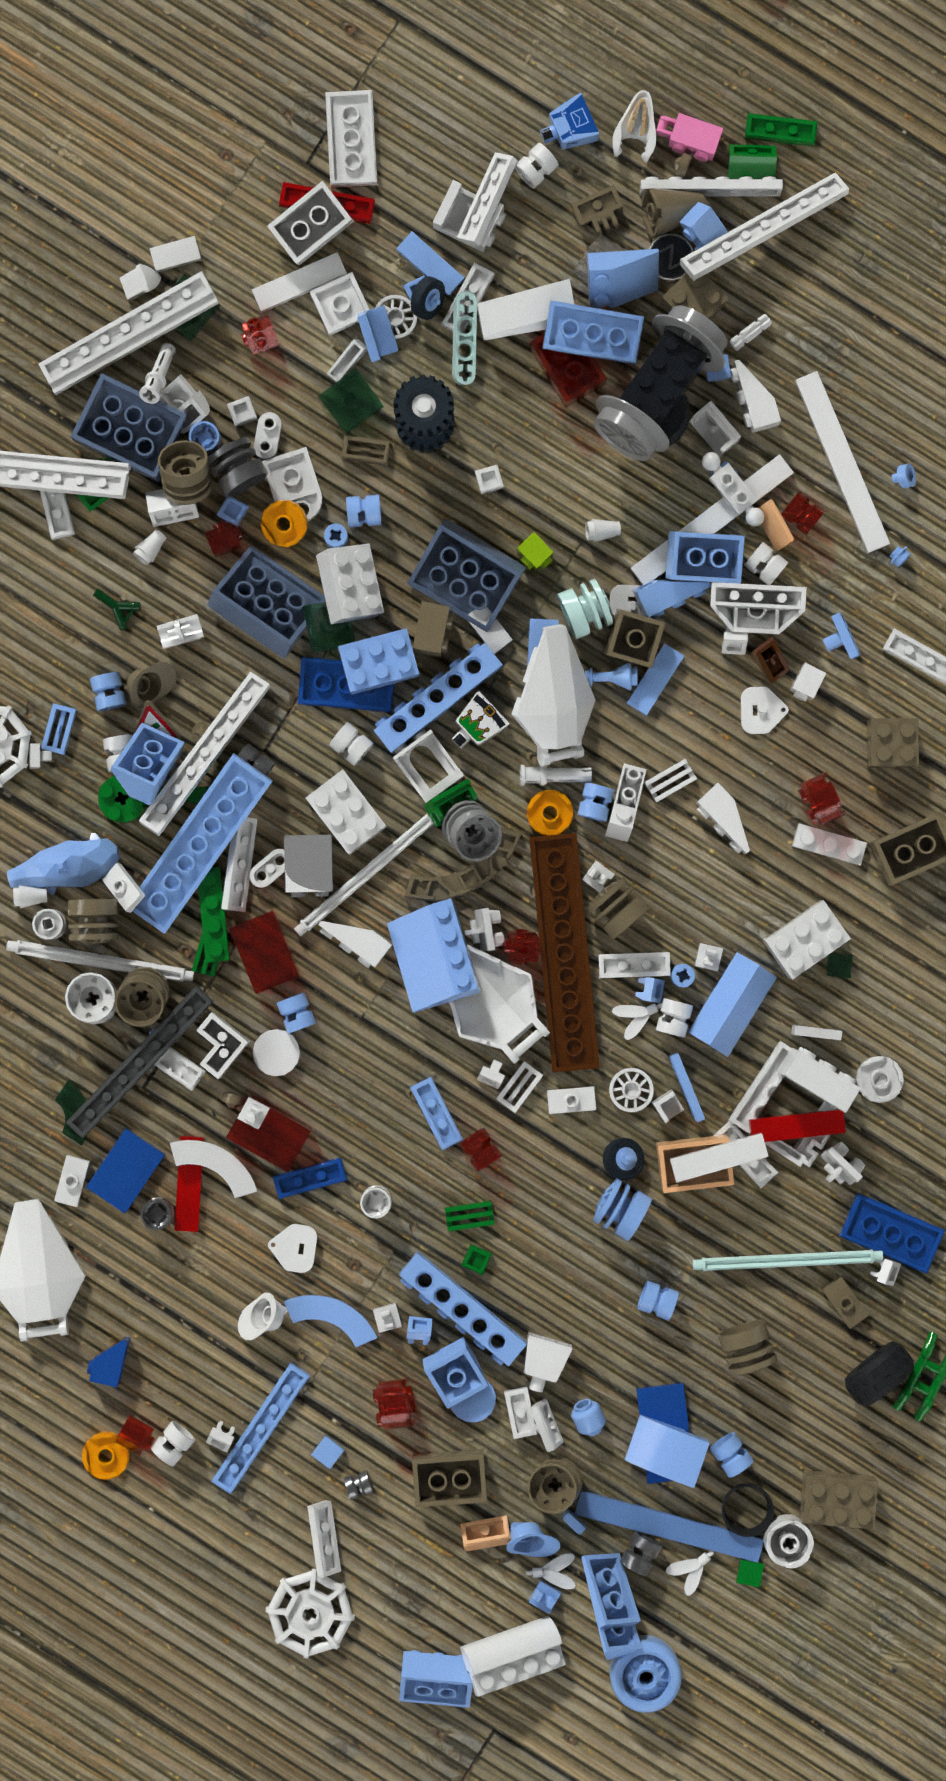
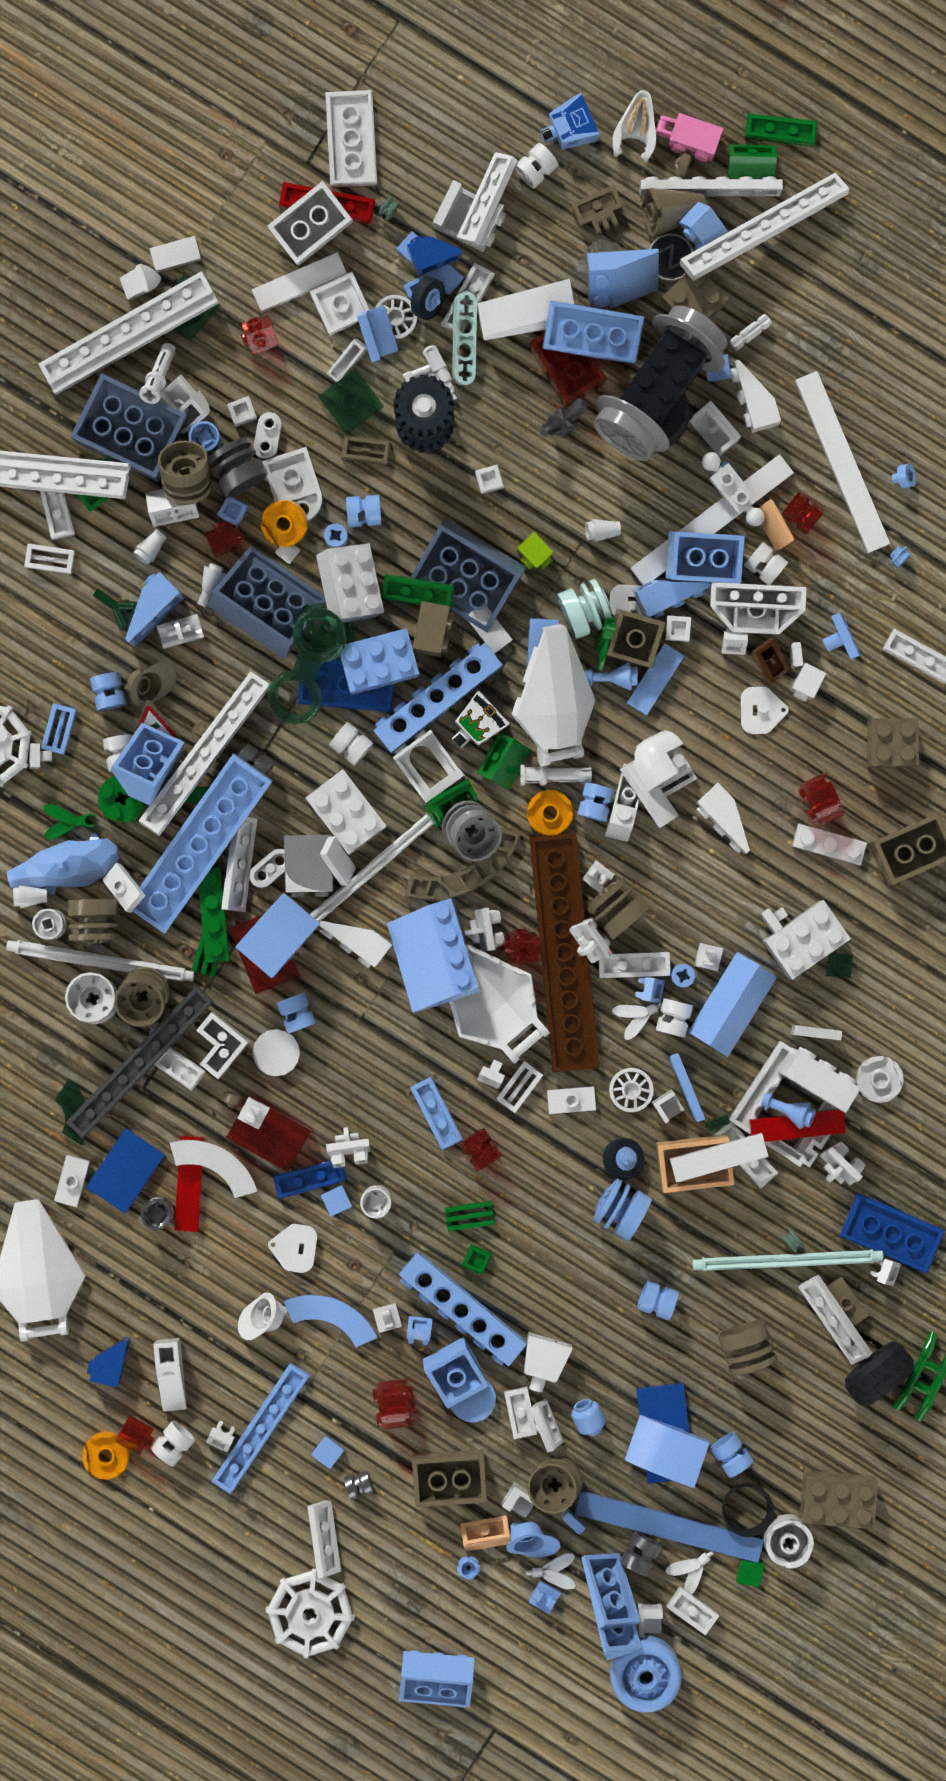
white brick [460,1616,565,1697] -> none
none -> white tile [24,543,75,575]
none -> green piece [43,804,96,840]
none -> light blue slope [125,572,184,648]
none -> white slope [153,1338,187,1412]
none -> white cone [197,563,226,607]
none -> light blue slope [236,893,320,978]
none -> clear green bar [268,607,347,725]
none -> white sticker [275,545,300,564]
none -> white tile [320,836,356,886]
none -> light blue tile [321,1185,352,1217]
none -> white hips [326,1127,370,1168]
none -> sand green bush [378,196,400,220]
none -> green tile [382,574,455,610]
none -> white piece [402,345,457,400]
none -> blue slope [407,236,462,277]
none -> light blue plate [457,1556,480,1580]
none -> green panel [477,732,531,791]
none -> white panel [502,1482,534,1517]
none -> flat silver axle [540,398,588,439]
none -> white hips [569,918,612,963]
none -> green piece [594,617,617,671]
none -> white tile [620,760,679,828]
none -> white brick [633,730,690,792]
none -> white panel [637,1603,663,1638]
none -> white tile [665,616,691,642]
none -> white plate [666,1586,719,1635]
none -> clear green tile [703,1113,730,1131]
none -> white tile [760,907,788,933]
none -> light blue piece [761,1093,816,1129]
none -> sand green bush [782,1229,804,1253]
none -> white tile [789,642,803,669]
none -> white tile [798,1275,872,1365]

